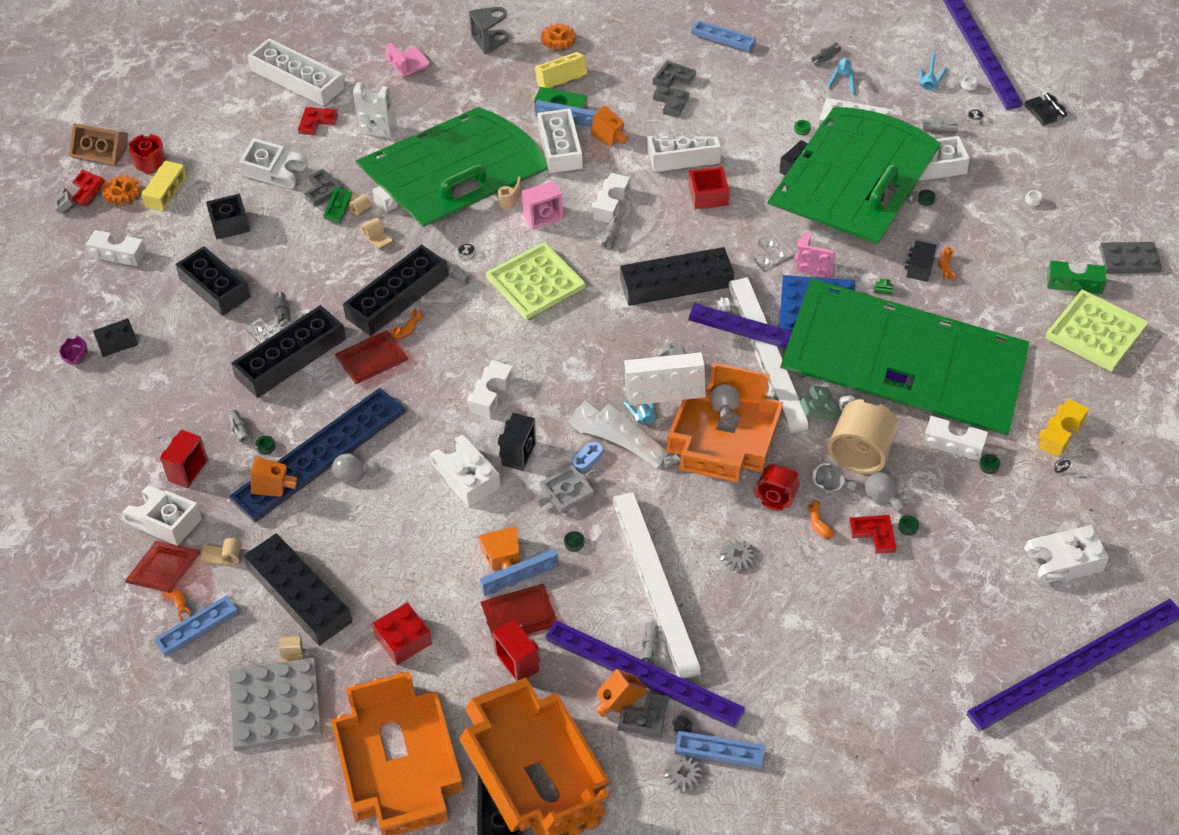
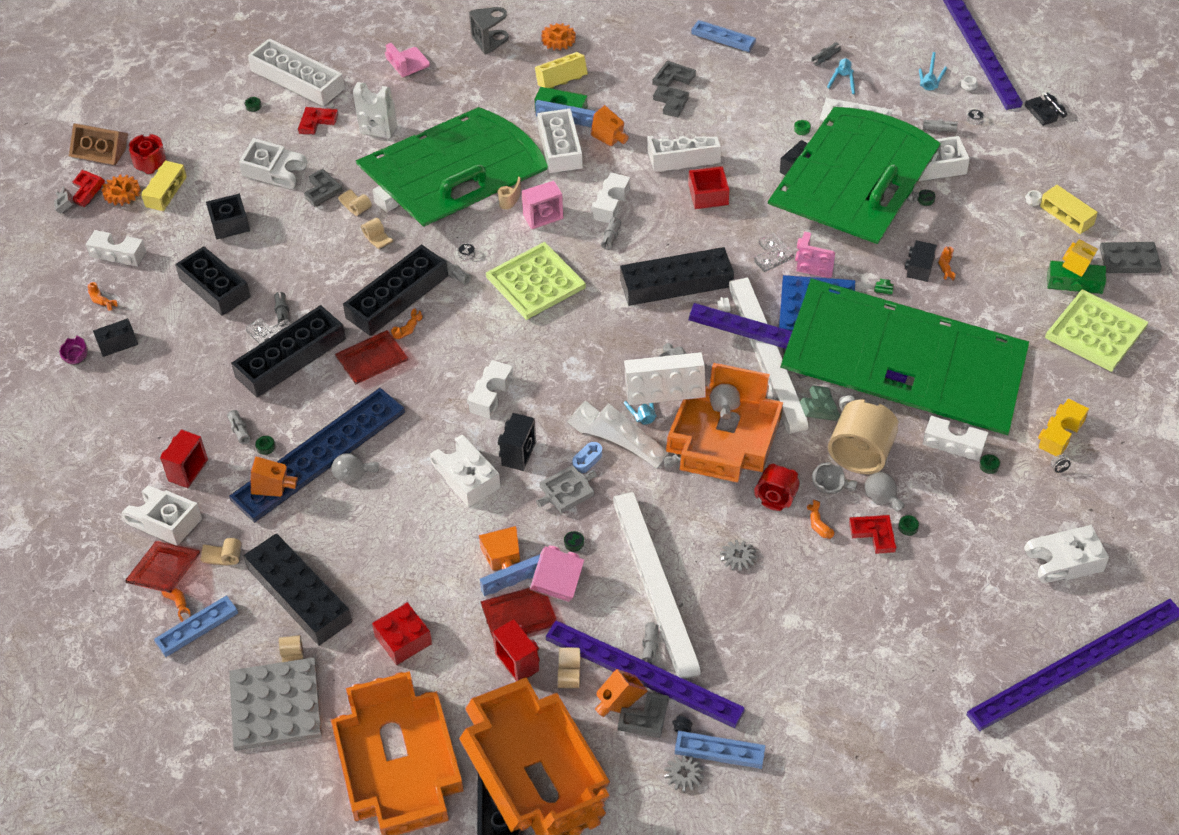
green plate [323,187,352,224] -> none
none -> orange arm [87,282,118,311]
none -> dark green tile [244,97,262,112]
none -> bright pink piece [530,546,584,602]
none -> tan panel [558,648,580,688]
none -> light yellow brick [1040,185,1098,235]
none -> yellow arch [1062,239,1098,277]

